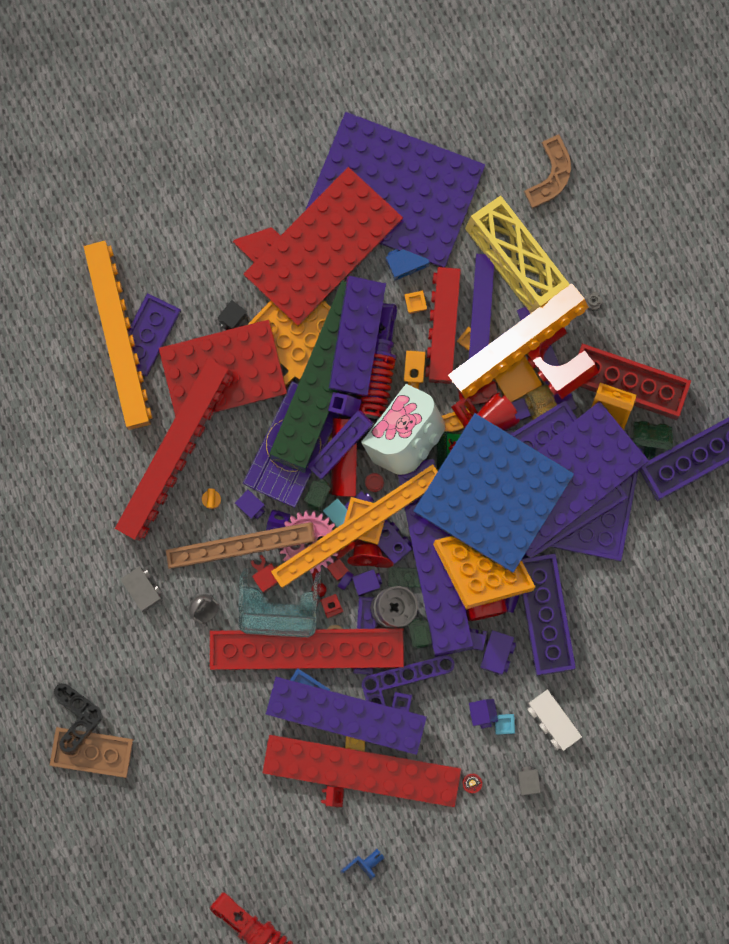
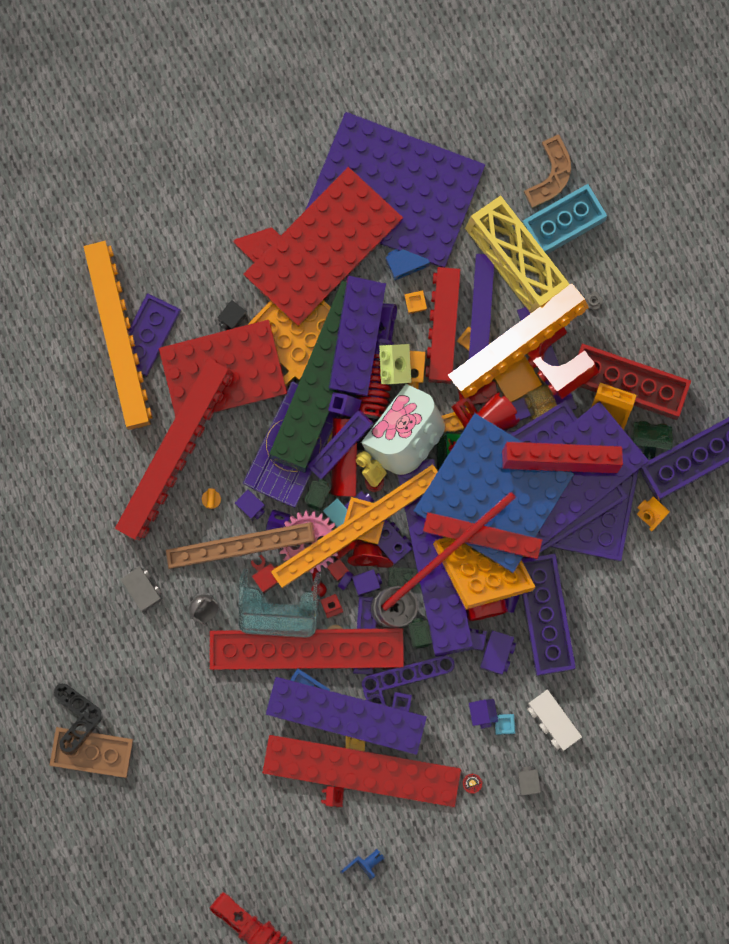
none -> light yellow plate [355,451,387,487]
none -> yellowish green brick [379,344,411,384]
none -> red piece [381,492,516,611]
none -> red plate [423,512,542,559]
none -> red brick [502,442,623,473]
none -> medium azure brick [522,184,607,254]
none -> light orange brick [637,496,670,531]

